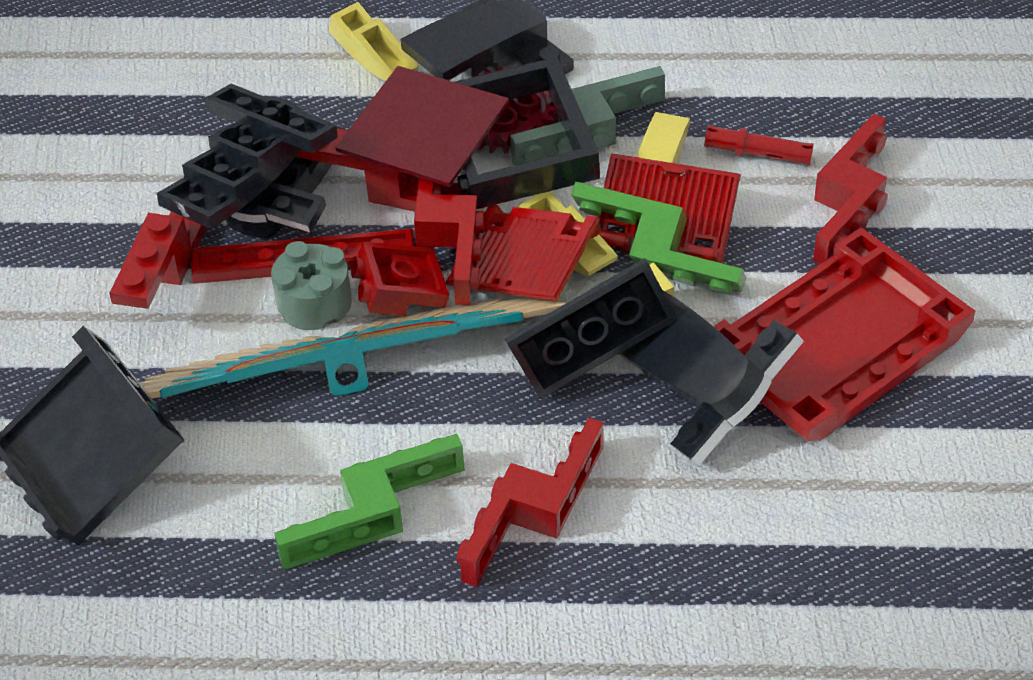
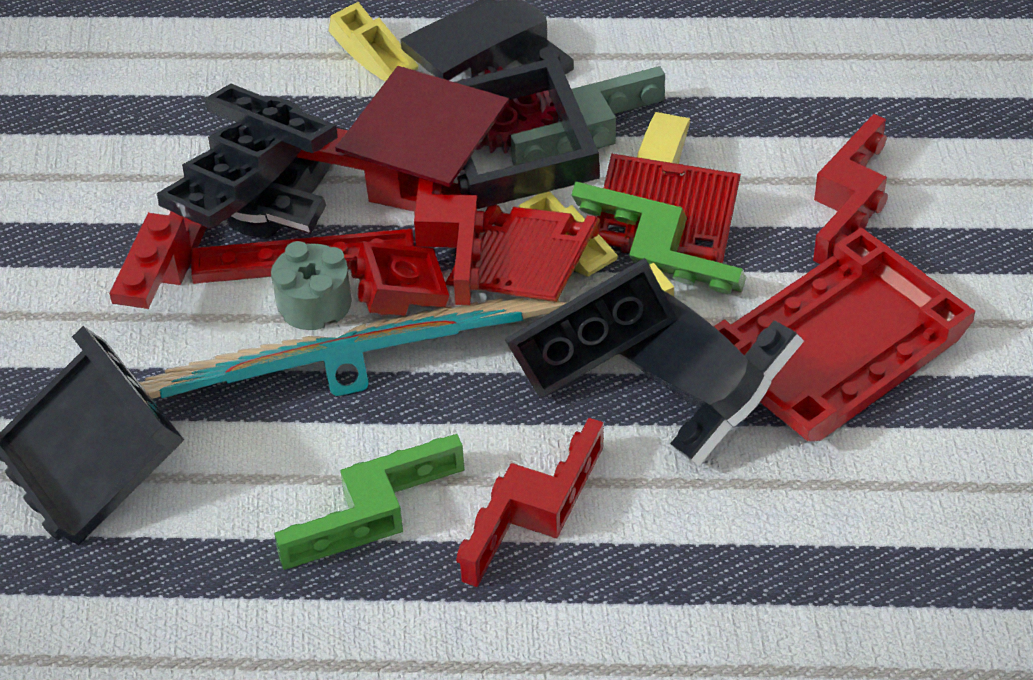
red pin [704,125,814,166] -> none

